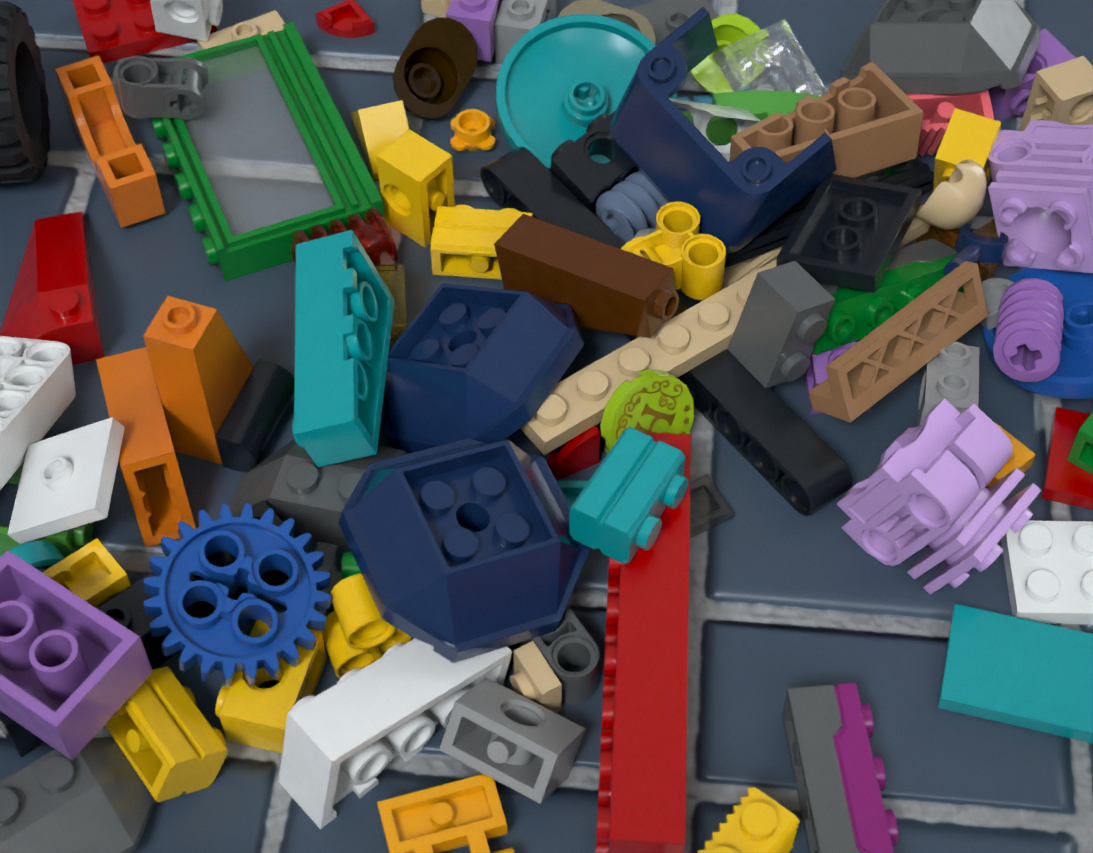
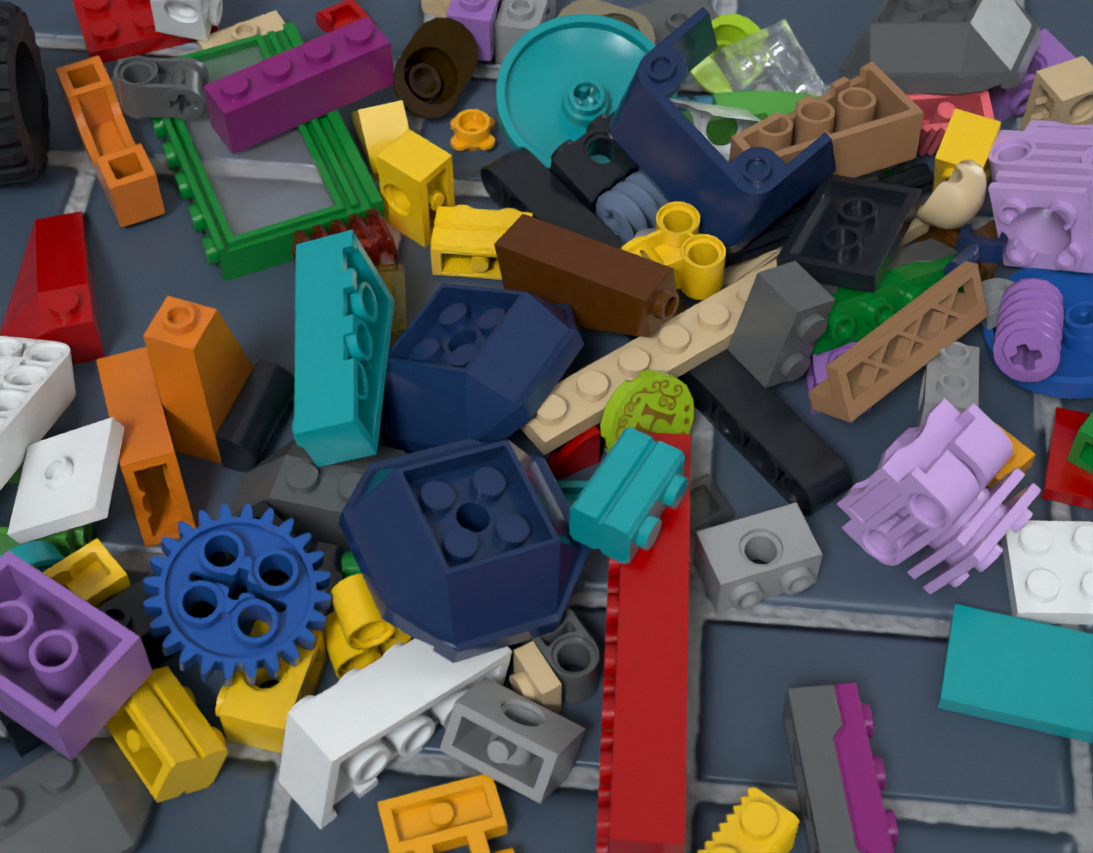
none -> magenta brick [203,17,394,155]
none -> light grey brick [693,503,823,613]

